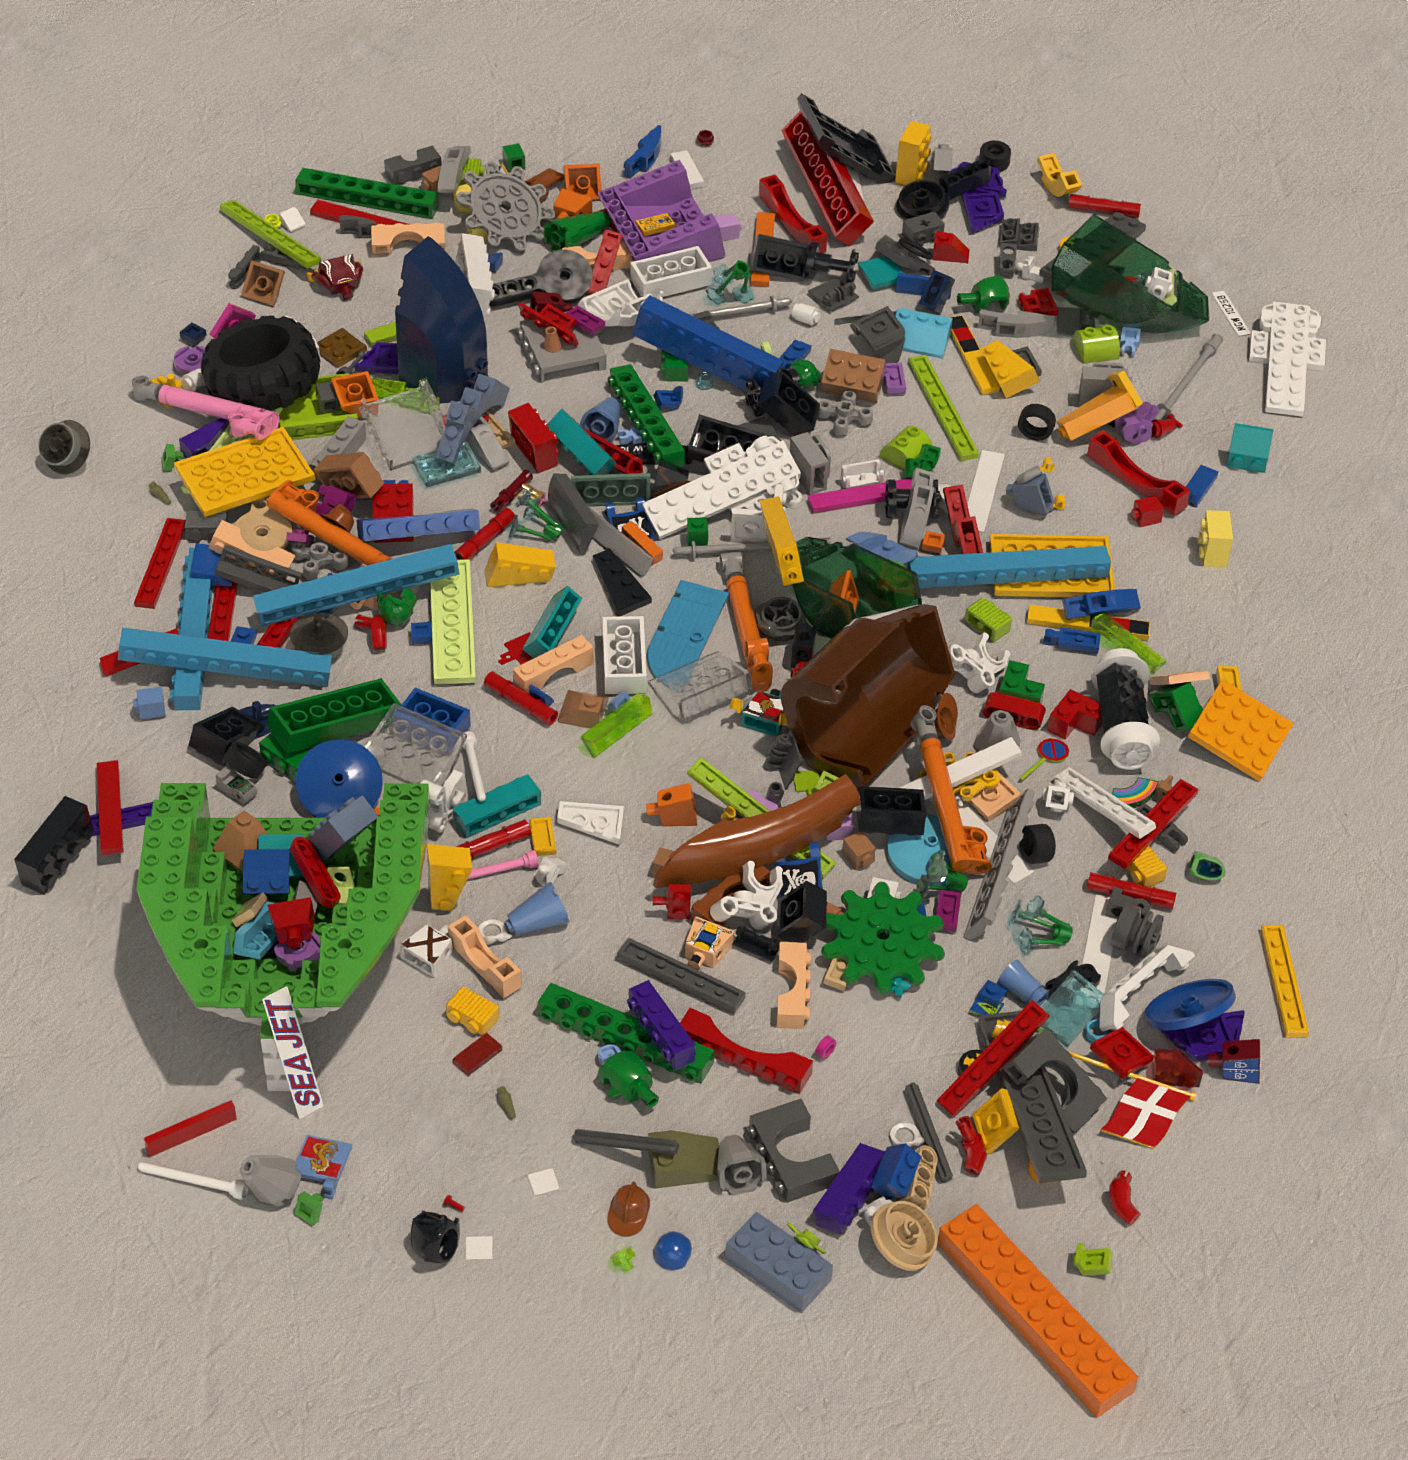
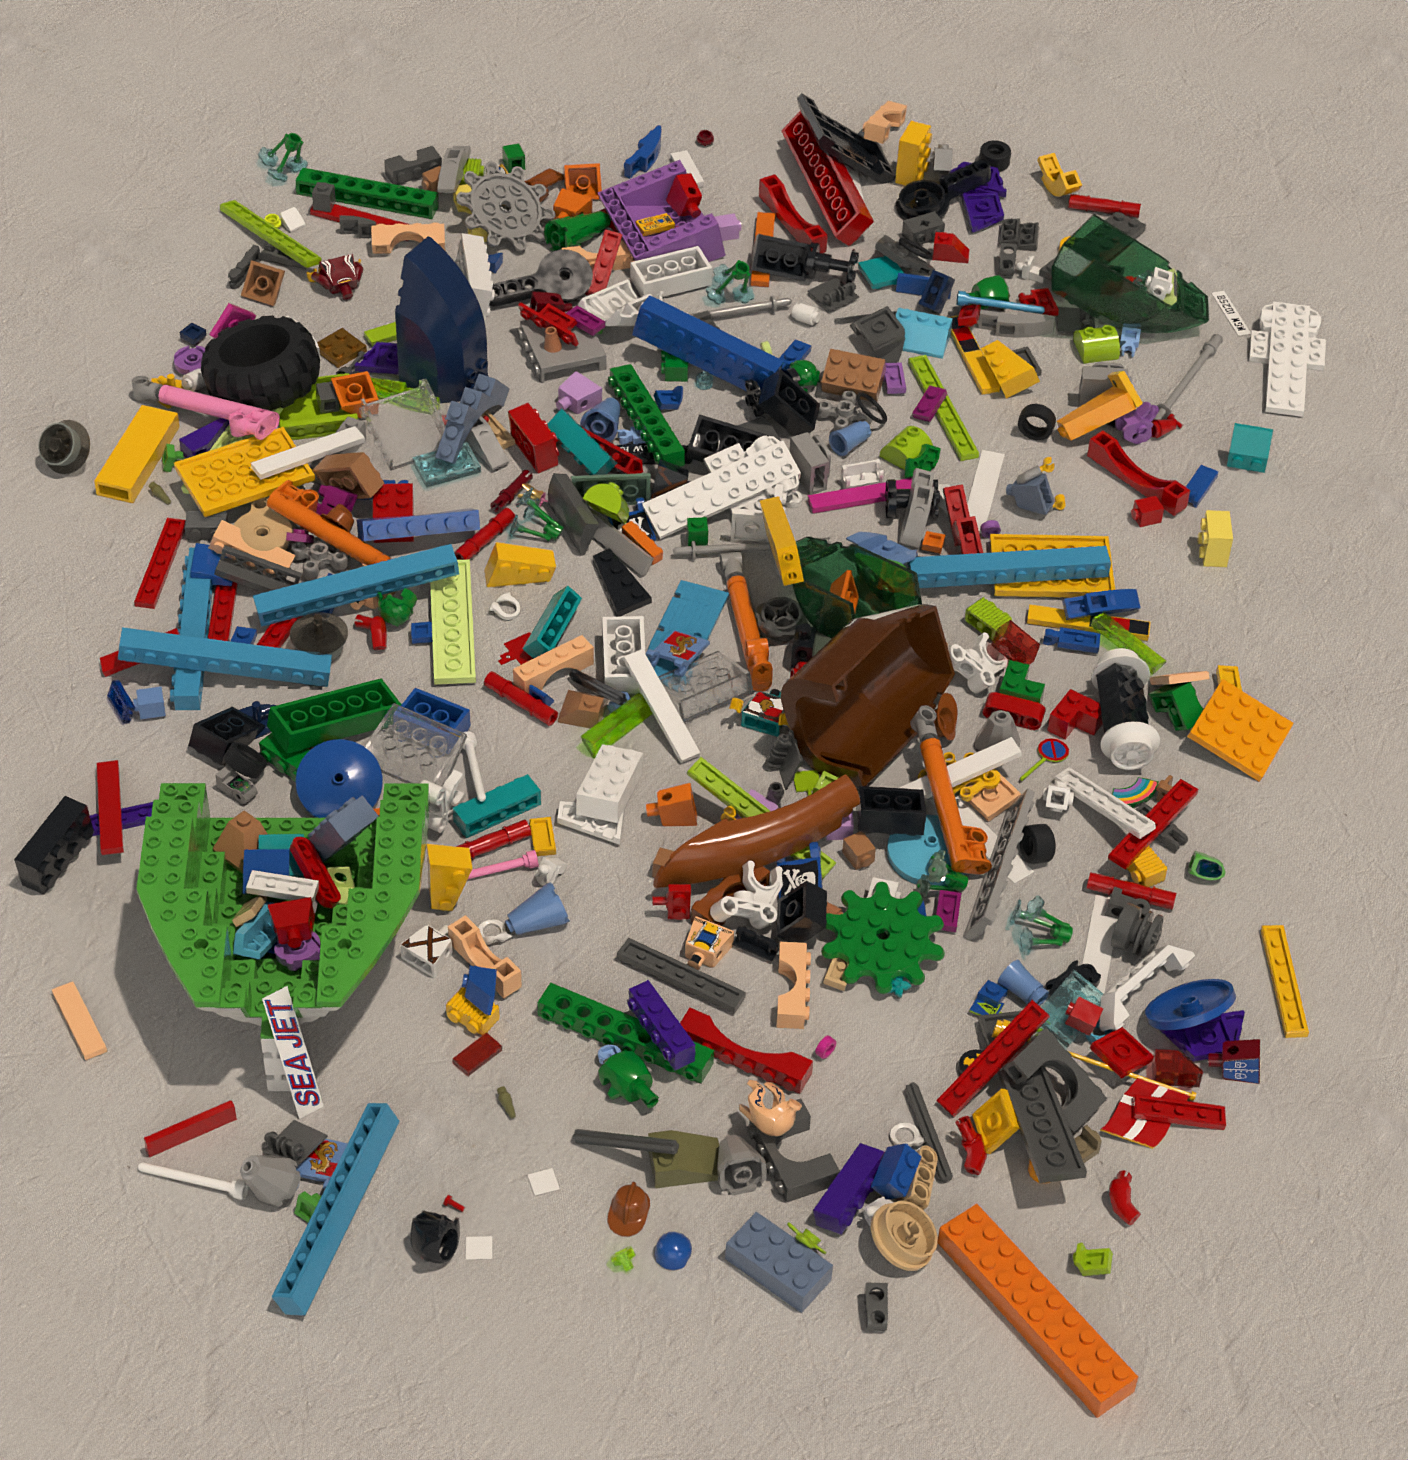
none -> light nougat tile [52,981,107,1060]
none -> yellow brick [94,405,180,503]
none -> clear blue tile [107,680,136,724]
none -> white plate [246,870,319,904]
none -> white tile [251,426,365,480]
none -> clear light blue plant [258,133,308,182]
none -> dark grey hinge [263,1120,328,1168]
none -> dark azure brick [272,1103,400,1316]
none -> dark grey brick [312,182,336,213]
none -> blue slope [461,965,497,1015]
none -> white piece [489,592,520,620]
none -> lavender torso [556,371,602,414]
none -> black axle [569,669,627,705]
none -> white brick [576,744,643,823]
none -> lime brick [583,482,629,524]
none -> white tile [623,649,700,763]
none -> medium blue flag [646,630,710,677]
none -> red torso [666,173,702,218]
none -> light nougat piece [739,1080,802,1137]
none -> medium blue plant [829,421,872,456]
none -> black tyre [856,393,887,424]
none -> light nougat arch [862,101,907,144]
none -> dark grey leg [864,1283,888,1330]
none -> magenta plate [912,385,947,422]
none -> dark azure piece [956,291,1045,314]
none -> red plate [958,304,981,327]
none -> medium lavender tile [980,520,1001,538]
none -> clear red brick [991,620,1040,664]
none -> red brick [1065,997,1103,1036]
none -> dark tan bracket [1074,1125,1102,1163]
none -> red tile [1132,1094,1226,1130]

